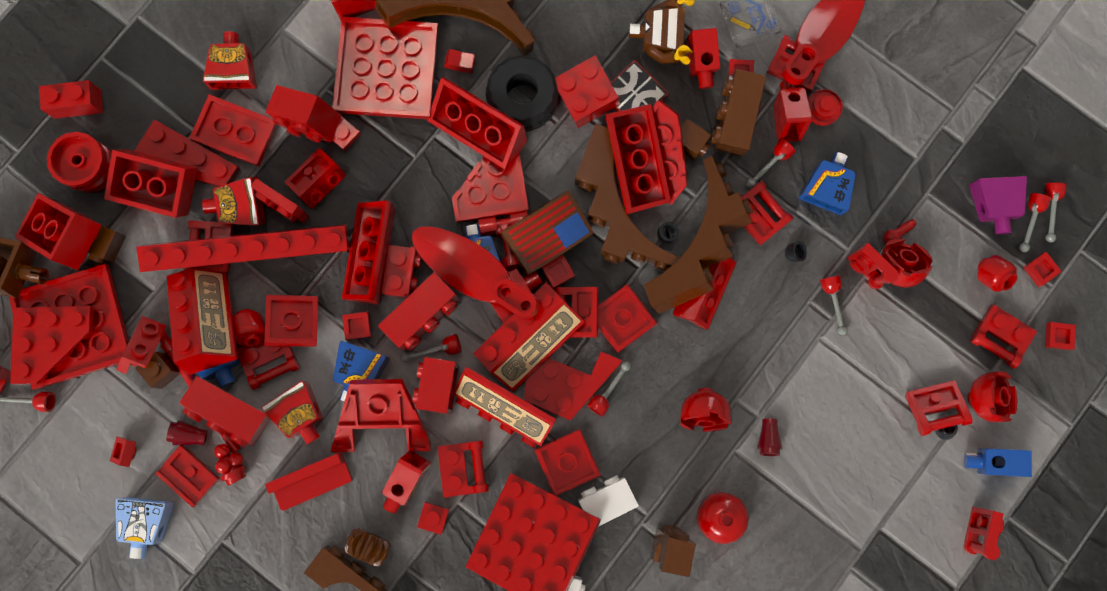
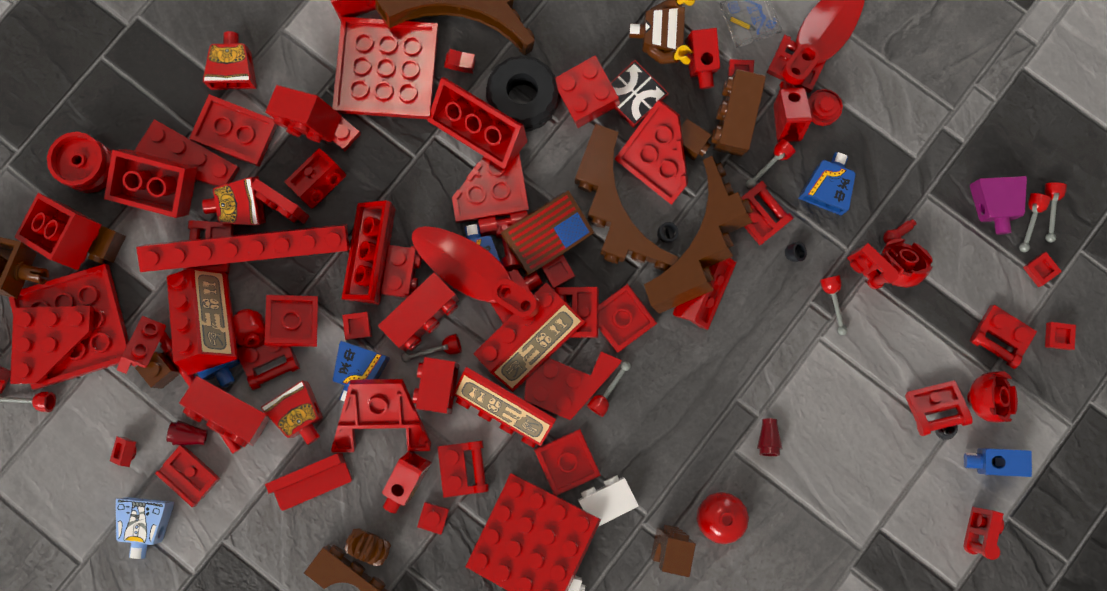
red brick [39,80,103,119] -> none
red piece [214,444,246,486] -> none
red slope [605,104,671,214] -> none
red cylinder [680,388,732,432] -> none
red head [977,255,1017,292] -> none

